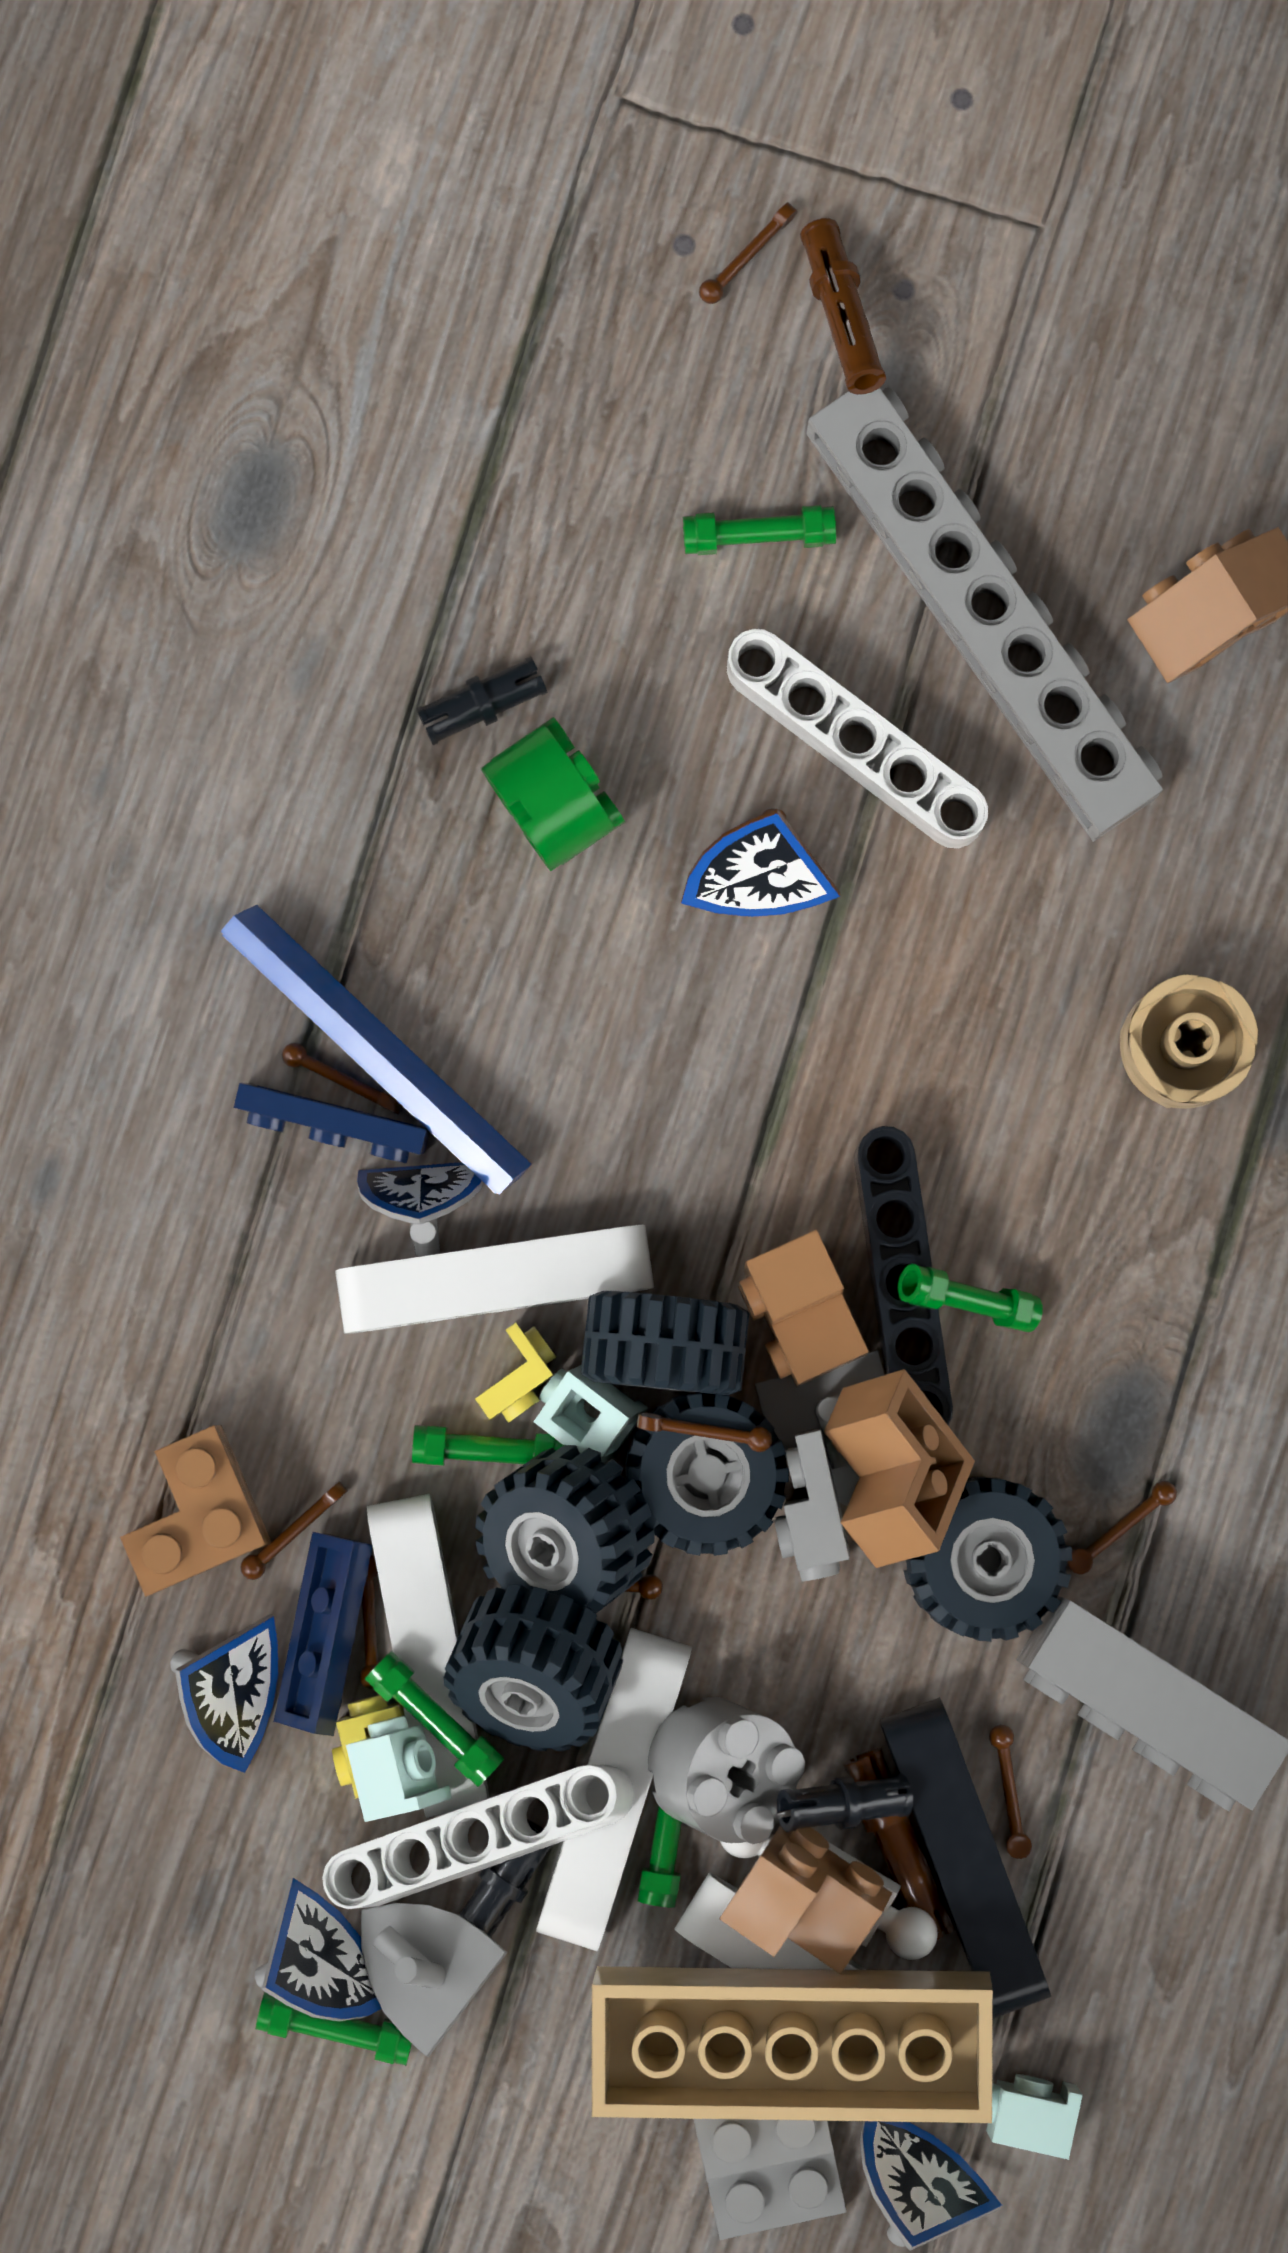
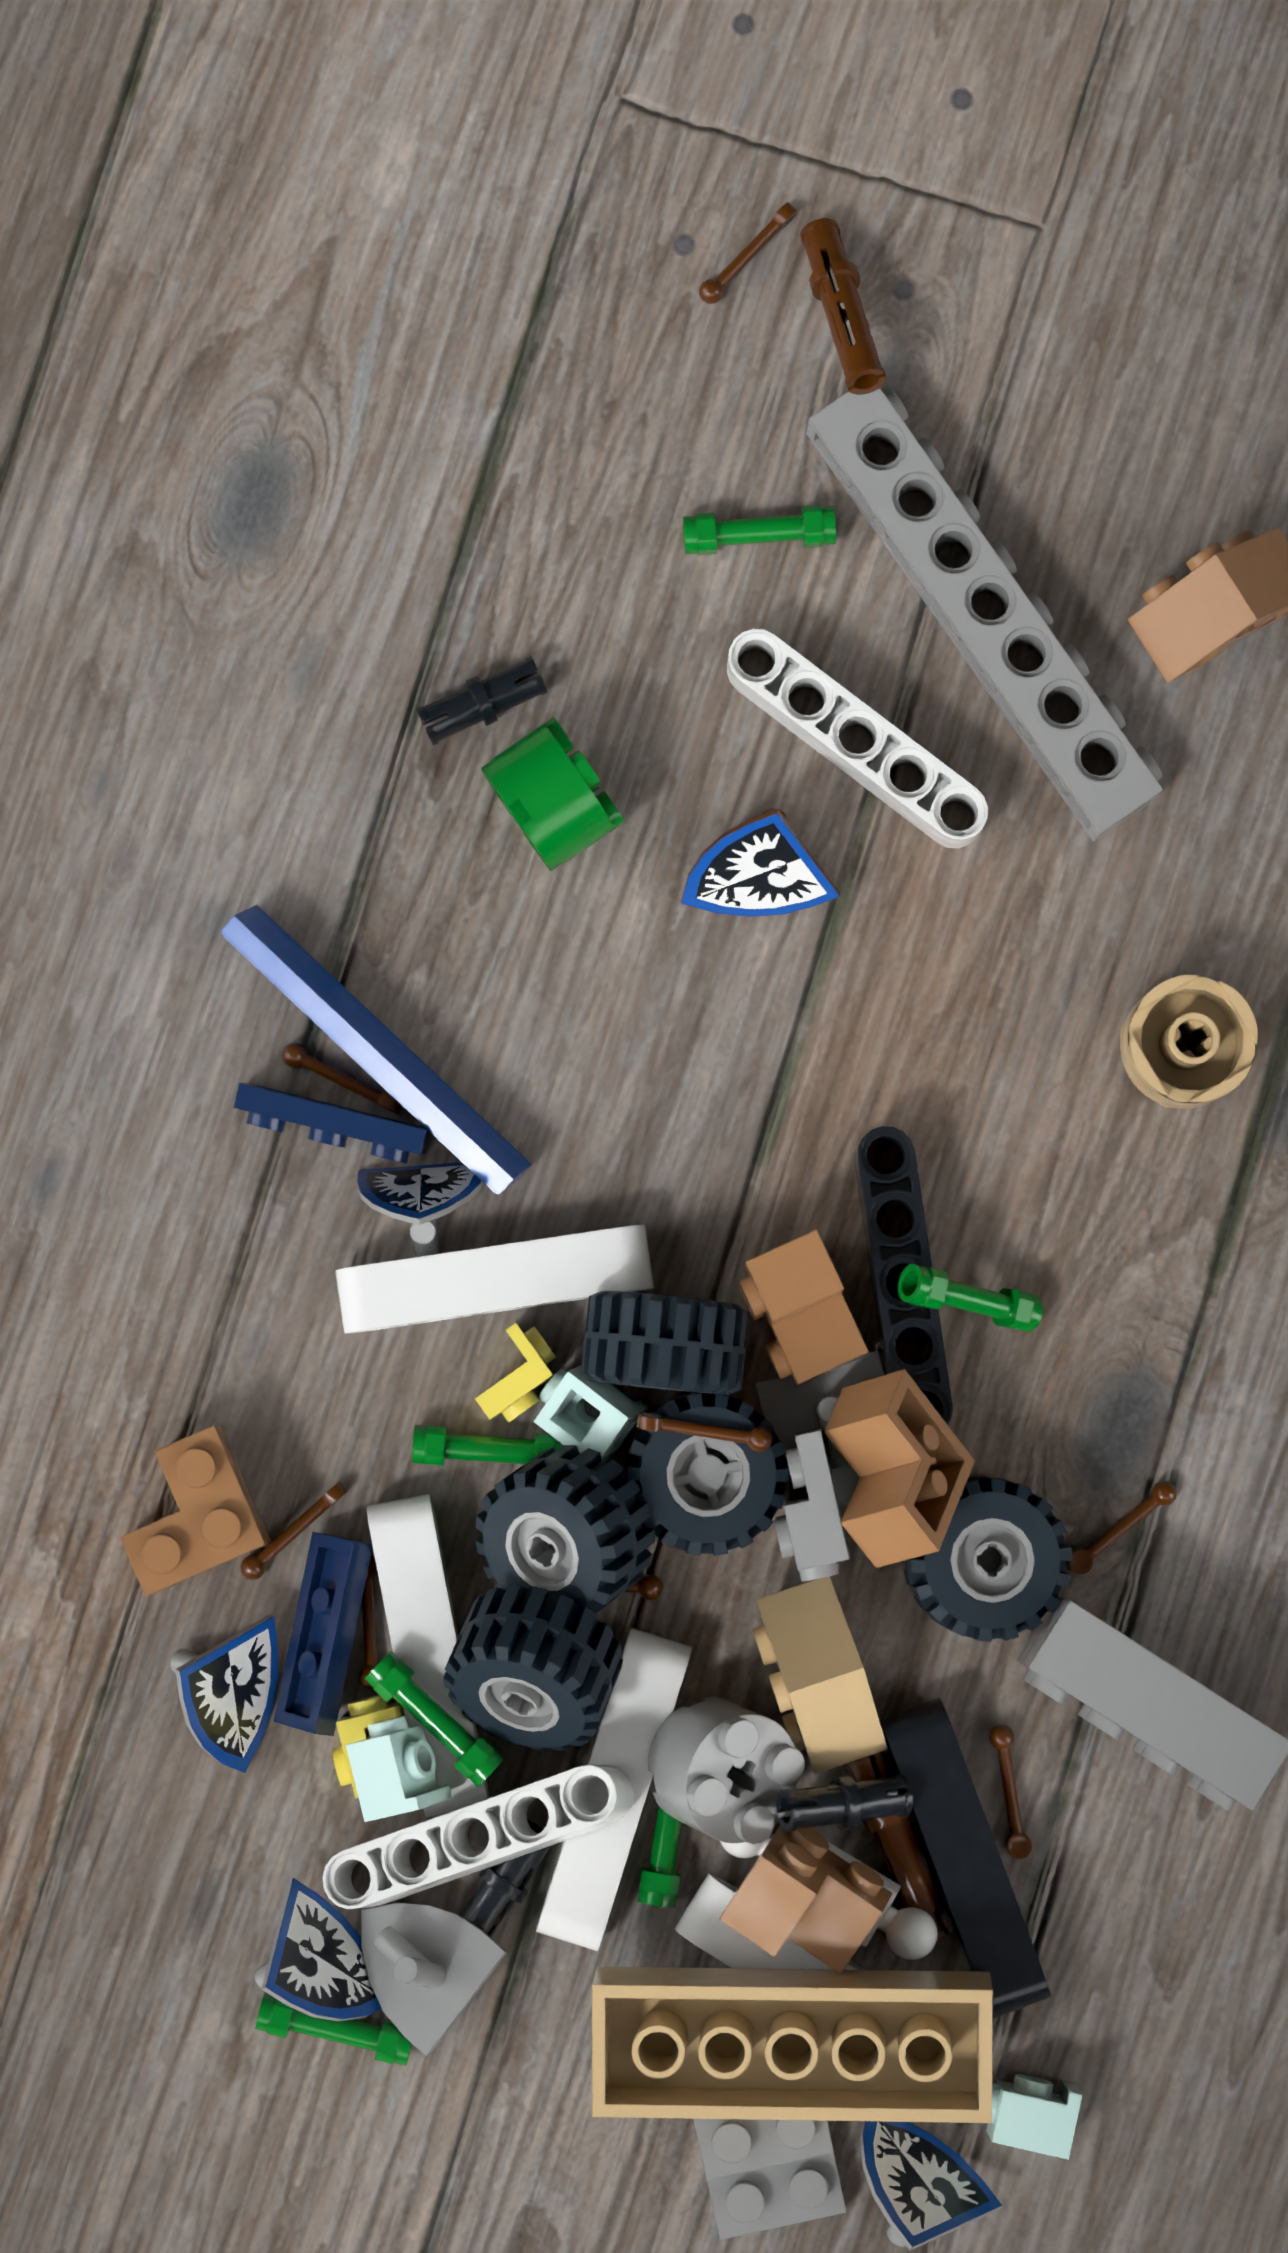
none -> tan brick [752,1576,888,1774]

